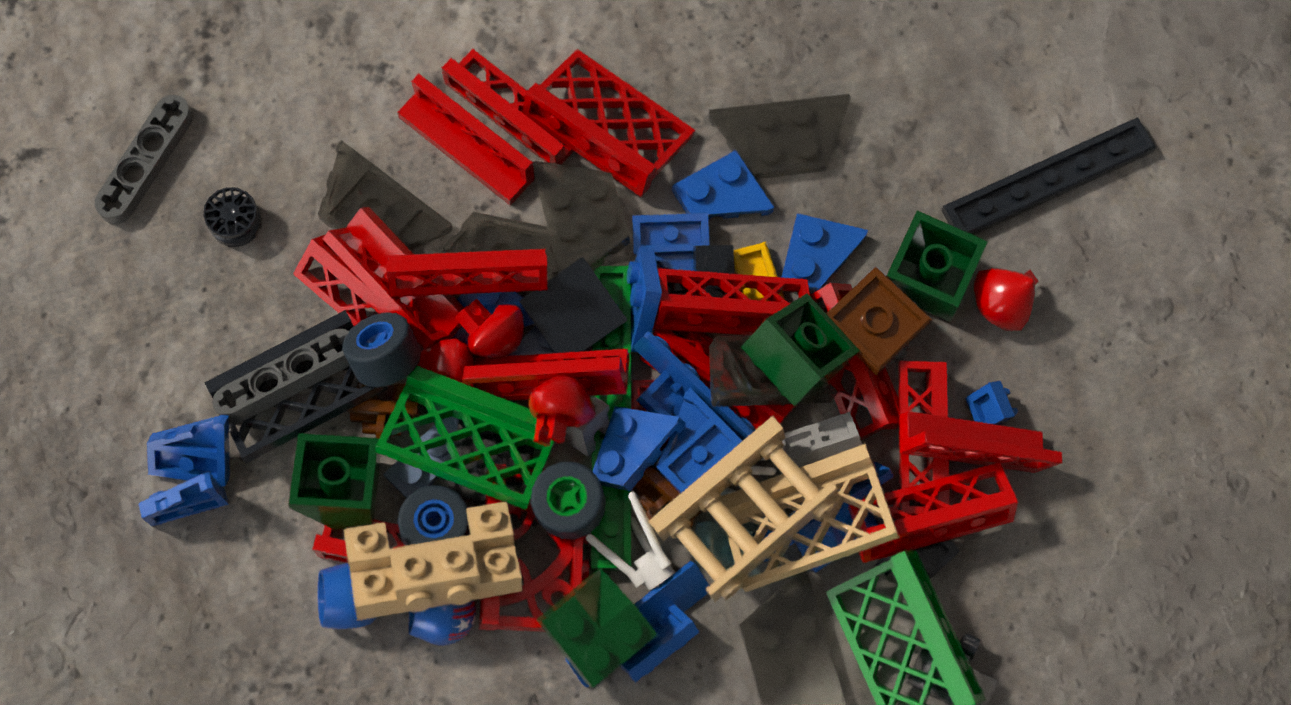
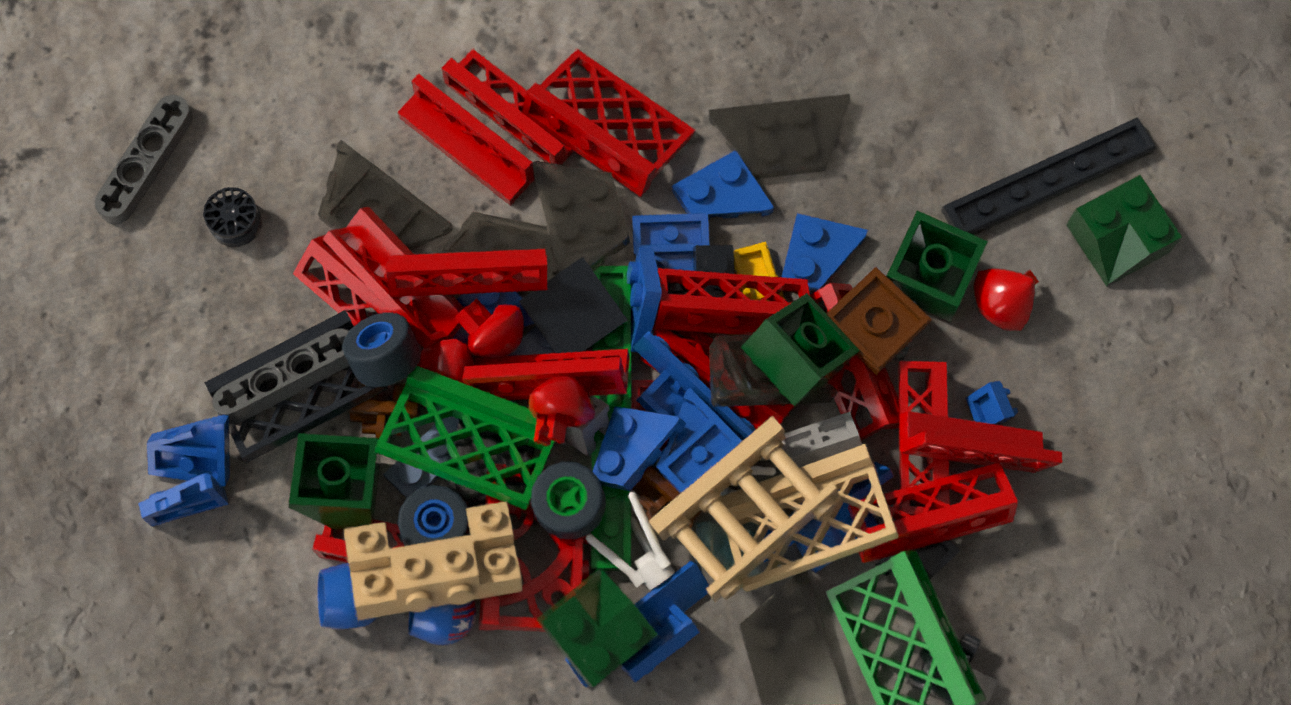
none -> dark green slope [1066,175,1182,287]

